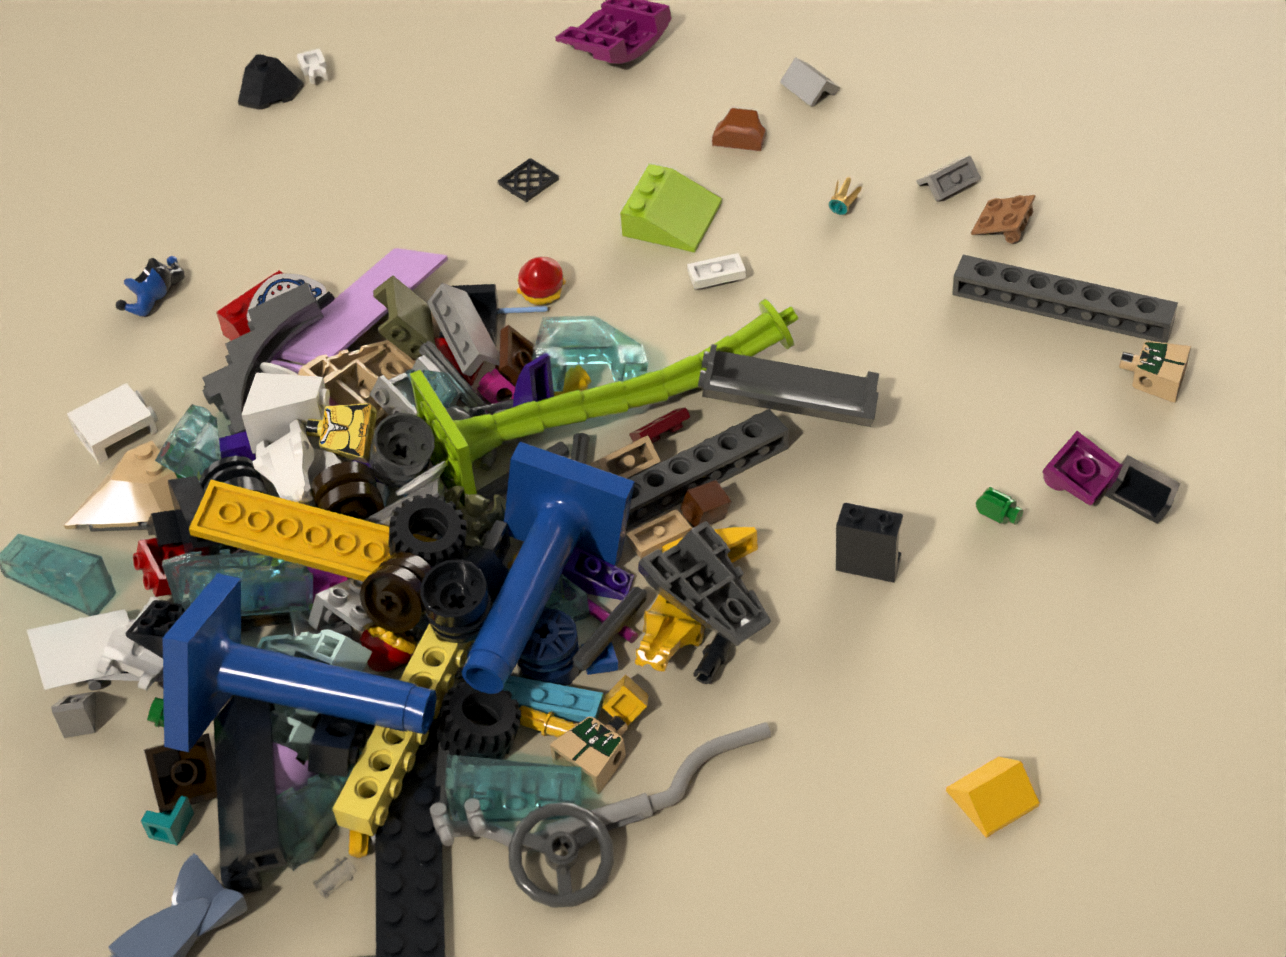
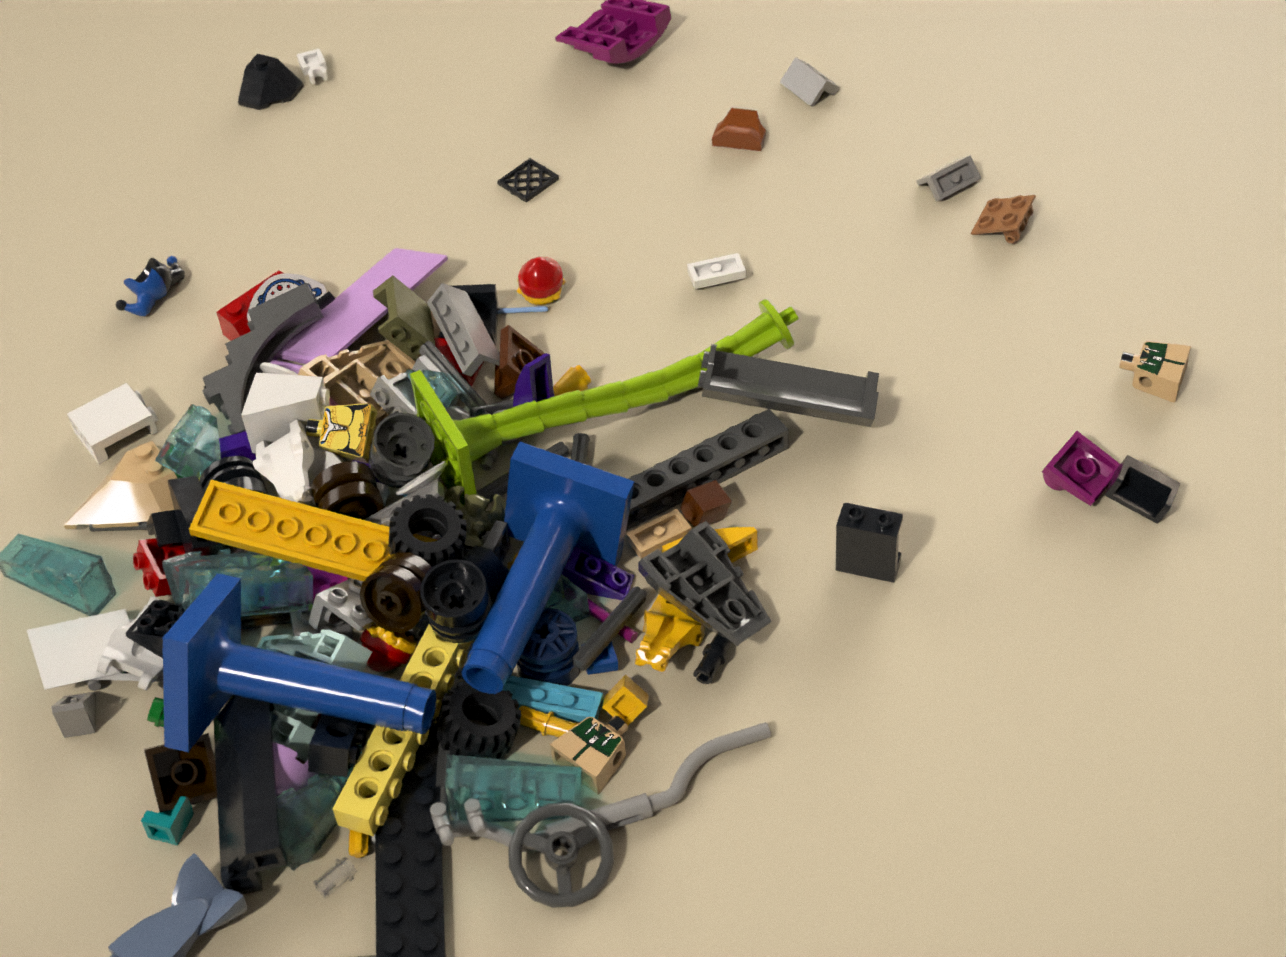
dark pink bracket [477,368,515,404] -> none
clear light blue wedge [532,316,649,392] -> none
tan brick [590,435,660,478] -> none
lime slope [620,164,722,253] -> none
dark red plate [629,407,691,443] -> none
pearl gold piece [829,177,862,215] -> none
yellow slope [946,756,1039,838] -> none
dark grey brick [952,254,1178,343] -> none
green arm [976,487,1023,525] -> none

